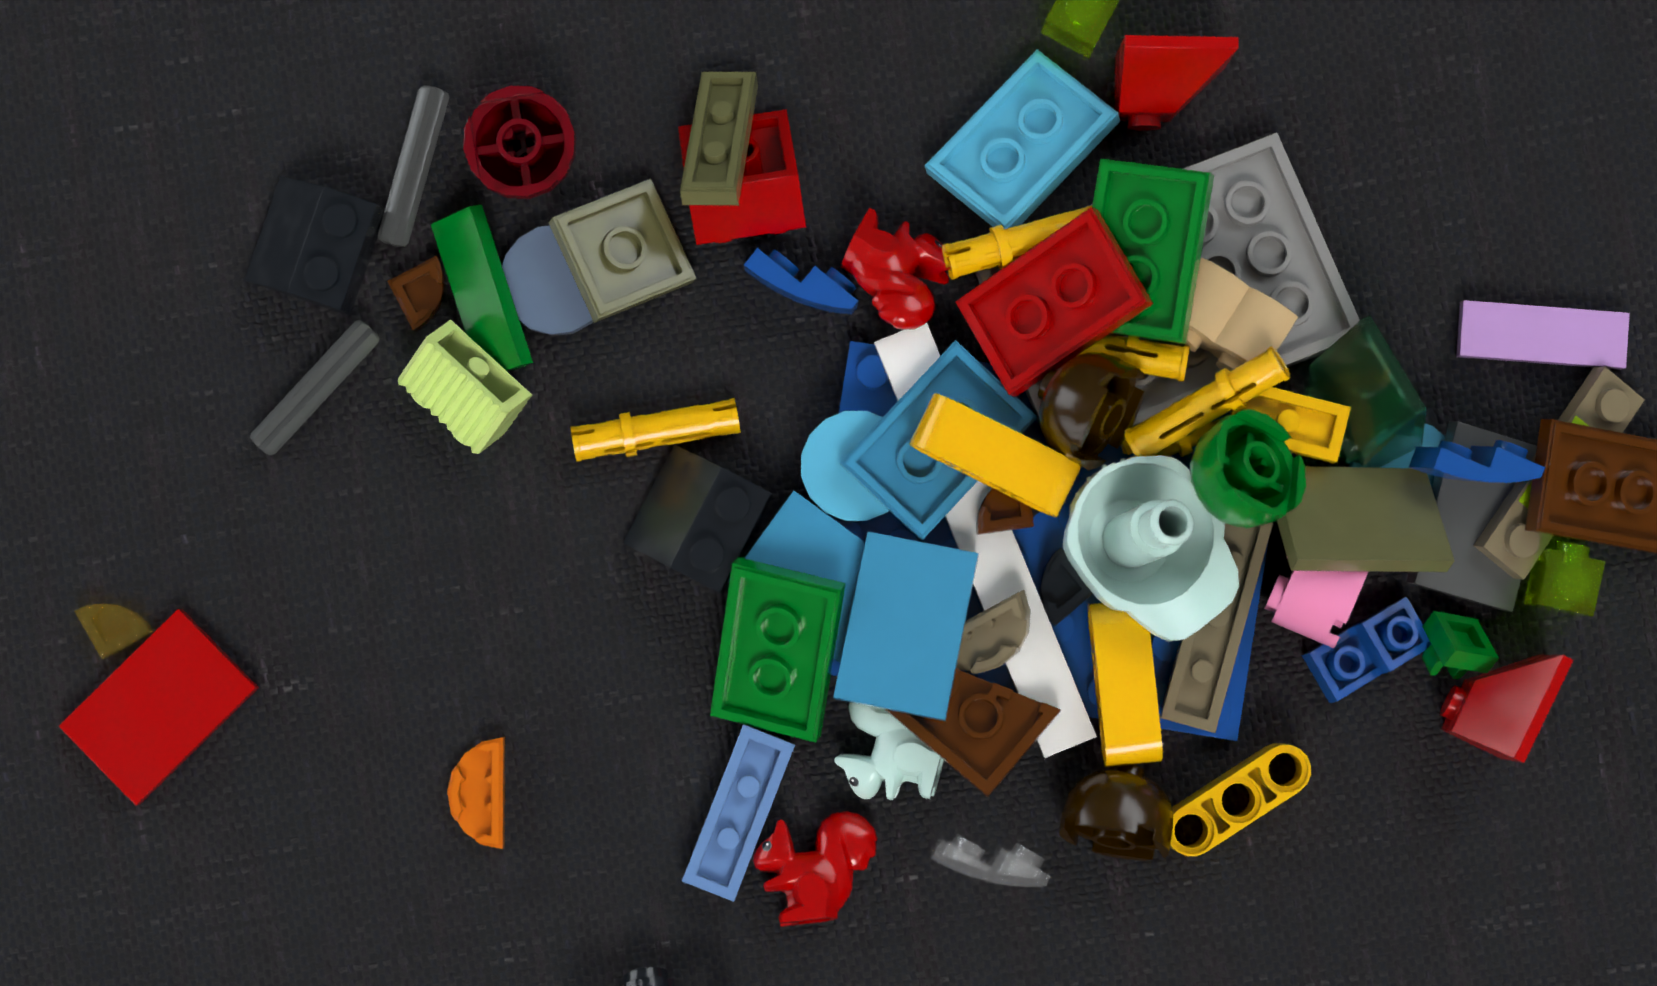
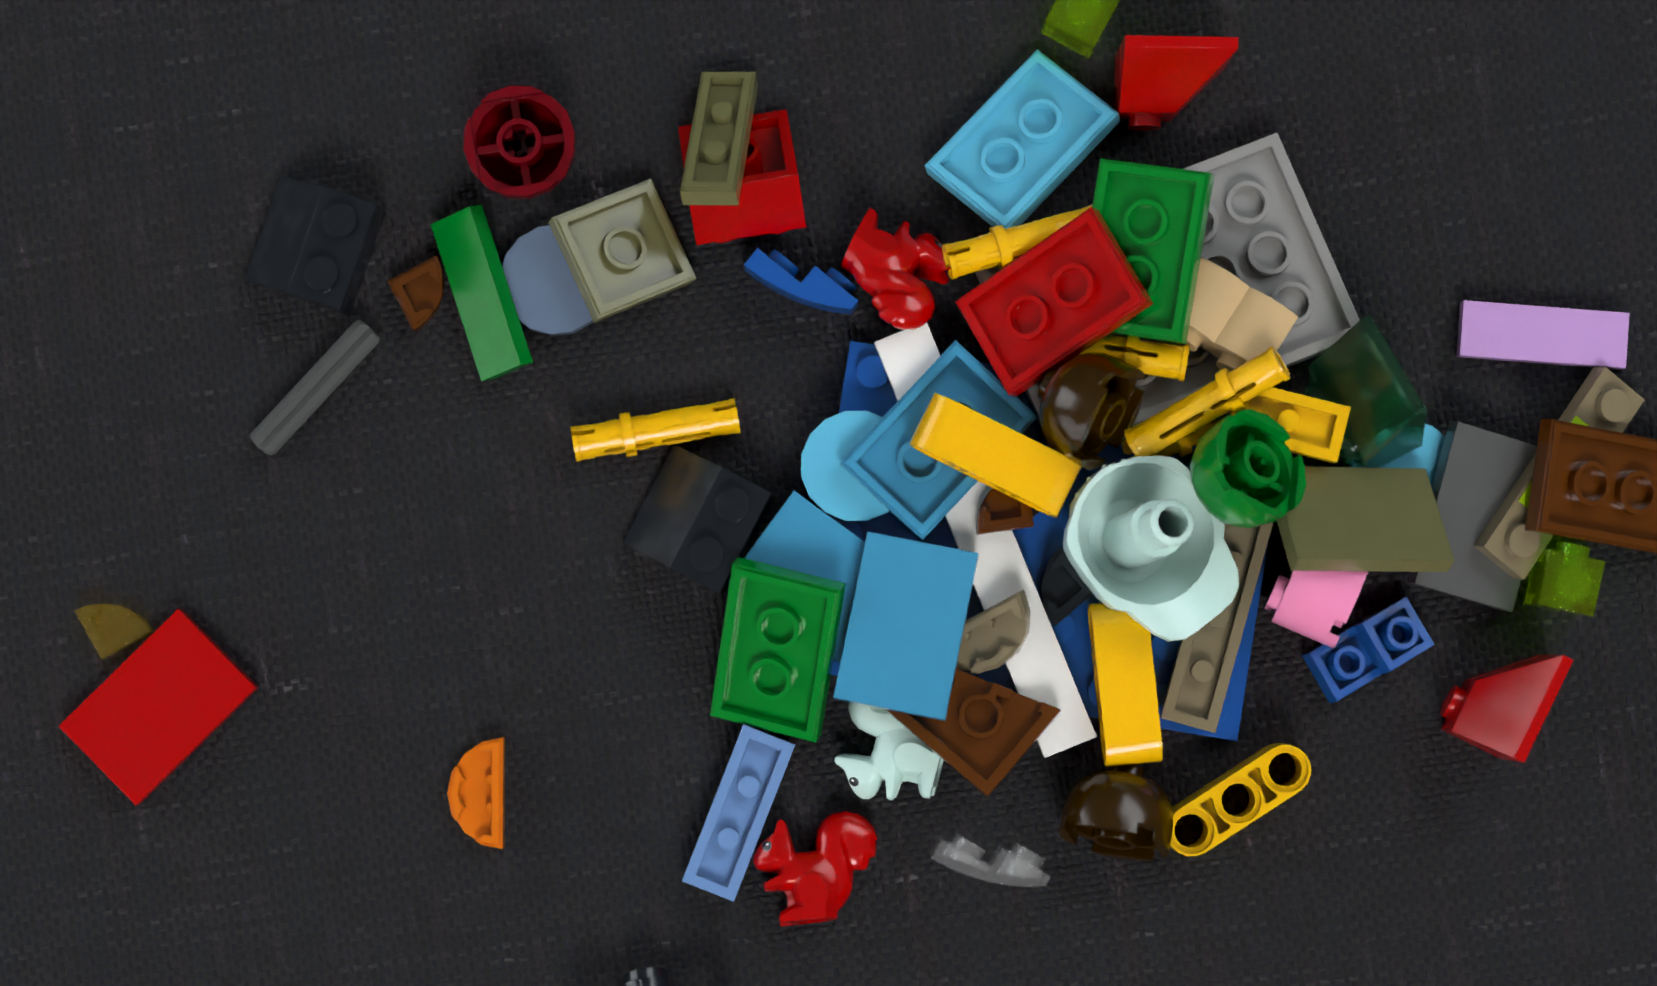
dark grey axle [378,85,450,247] -> none
yellowish green brick [398,320,532,454] -> none
blue slope [1409,440,1545,483] -> none
green tile [1422,611,1499,680] -> none

